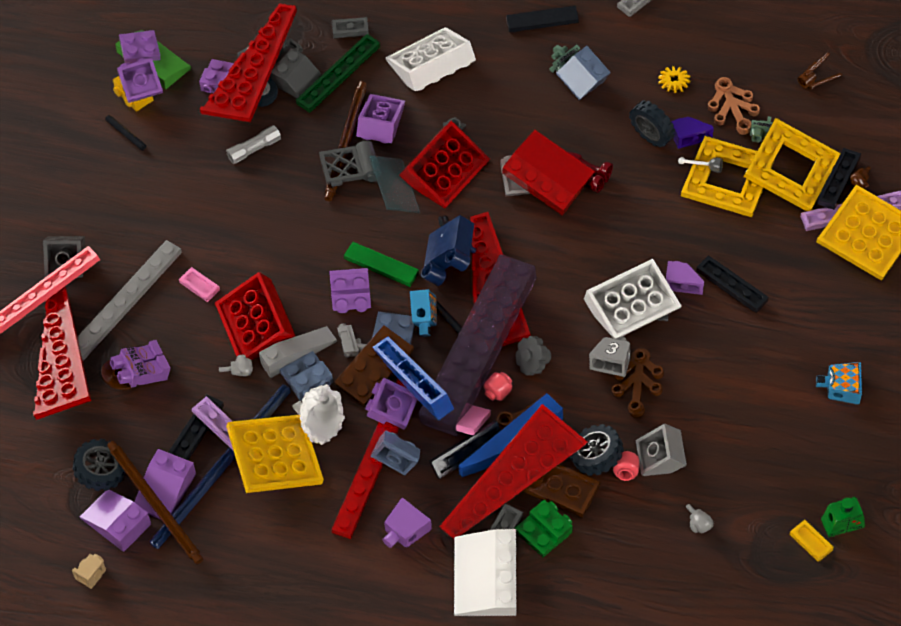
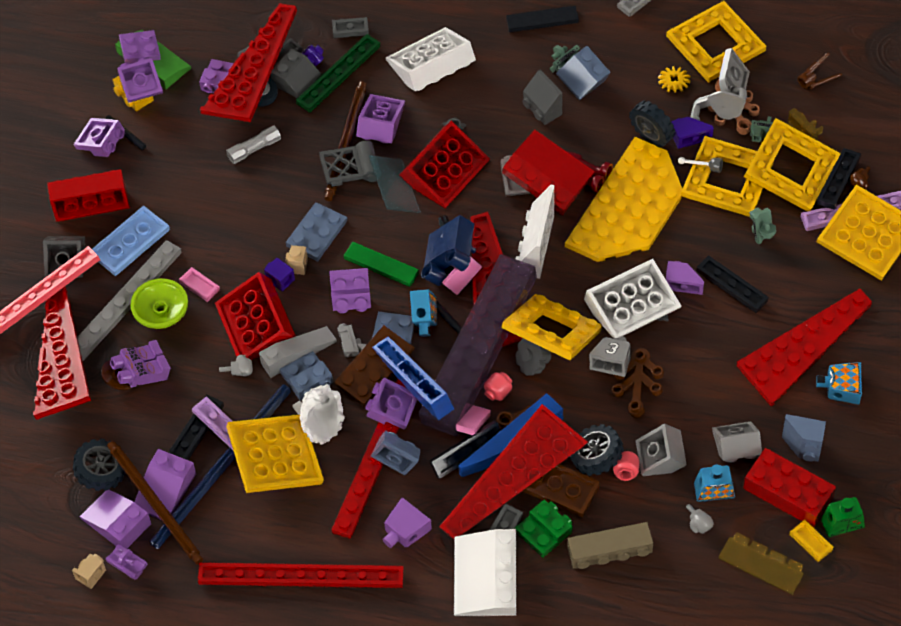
none -> red brick [47,169,129,222]
none -> medium lavender plate [73,118,125,157]
none -> light blue plate [92,205,170,276]
none -> medium lavender hips [106,544,148,580]
none -> lime dish [131,278,188,329]
none -> red plate [198,563,404,588]
none -> dark purple brick [264,258,295,292]
none -> sand blue plate [286,202,347,262]
none -> tan brick [286,245,308,275]
none -> dark purple gear [302,44,324,66]
none -> bright pink tile [442,256,482,295]
none -> yellow plate [501,294,603,360]
none -> white slope [515,185,554,279]
none -> dark grey slope [522,69,563,125]
none -> yellow plate [565,137,682,262]
none -> dark tan brick [567,522,653,569]
none -> yellow plate [666,1,767,82]
none -> light grey plate [691,48,750,121]
none -> dark azure torso [694,464,735,502]
none -> light grey slope [712,421,762,462]
none -> clear yellow windscreen [719,532,804,595]
none -> red wing [736,289,872,407]
none -> red brick [743,448,836,528]
none -> sand green hips [749,207,777,244]
none -> sand blue slope [782,414,826,462]
none -> clear yellow plate [787,108,823,140]

